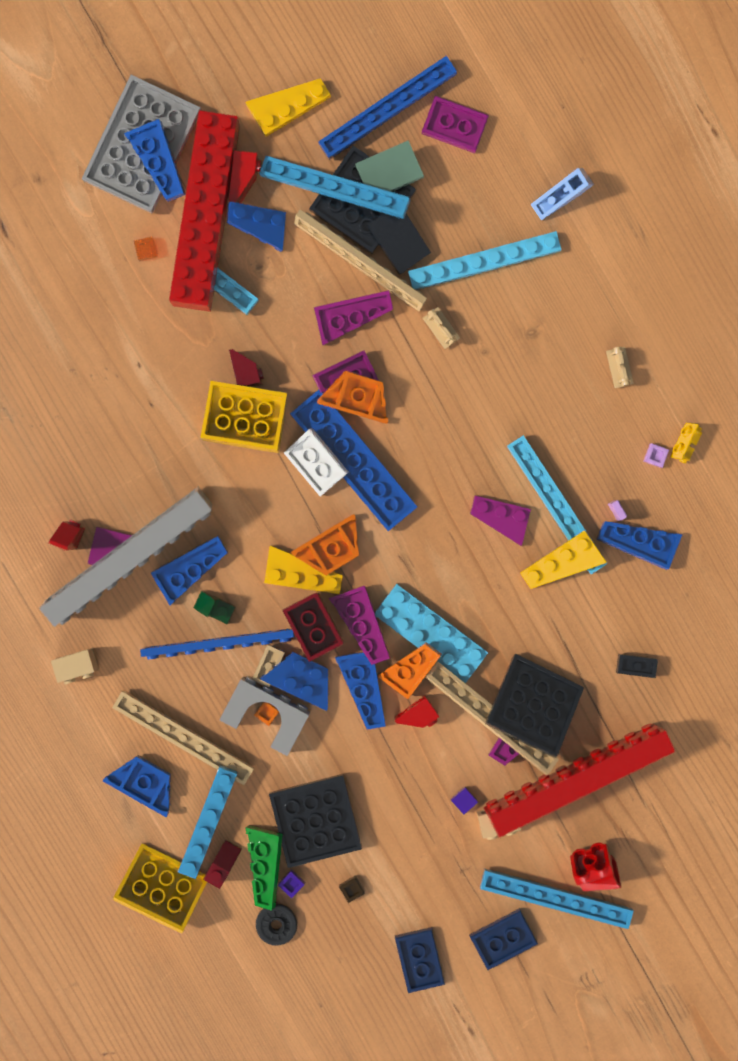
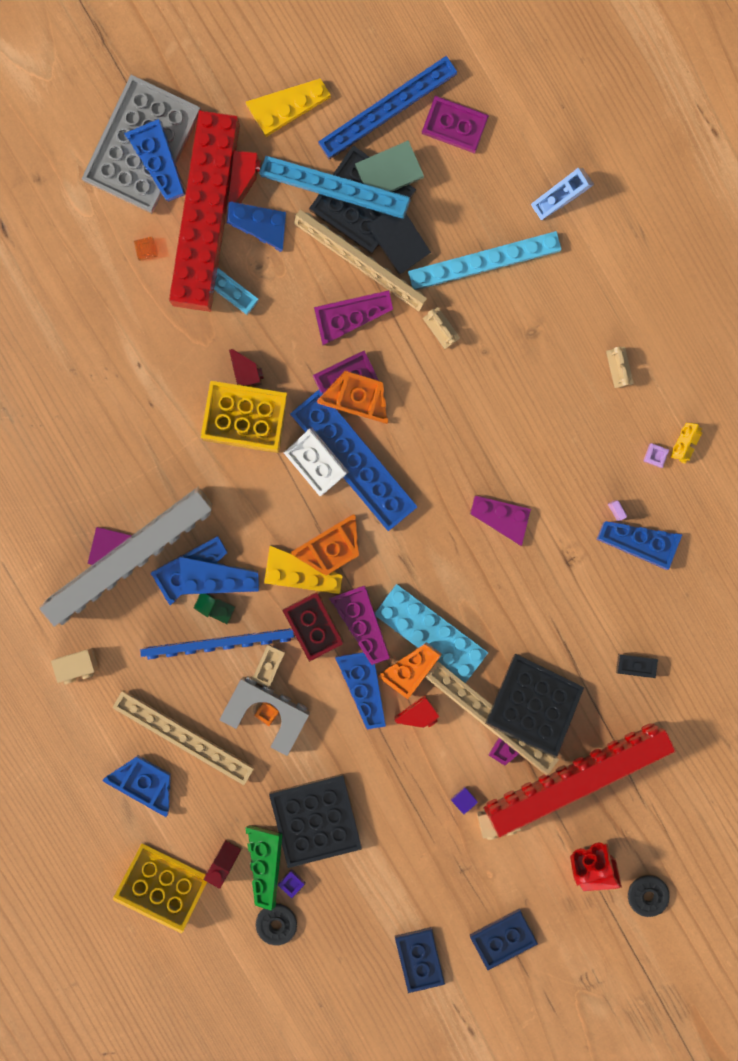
red slope [48,519,85,551] -> none
dark azure plate [178,765,238,879] -> none
blue wing [261,652,328,711] -> none
dark brown tile [339,875,365,903] -> none
dark azure plate [480,869,634,929] -> none
medium azure plate [507,435,607,574] -> none
yellow wing [520,530,607,589] -> none
none -> blue wing [180,555,259,595]
none -> black wheel [628,875,670,917]

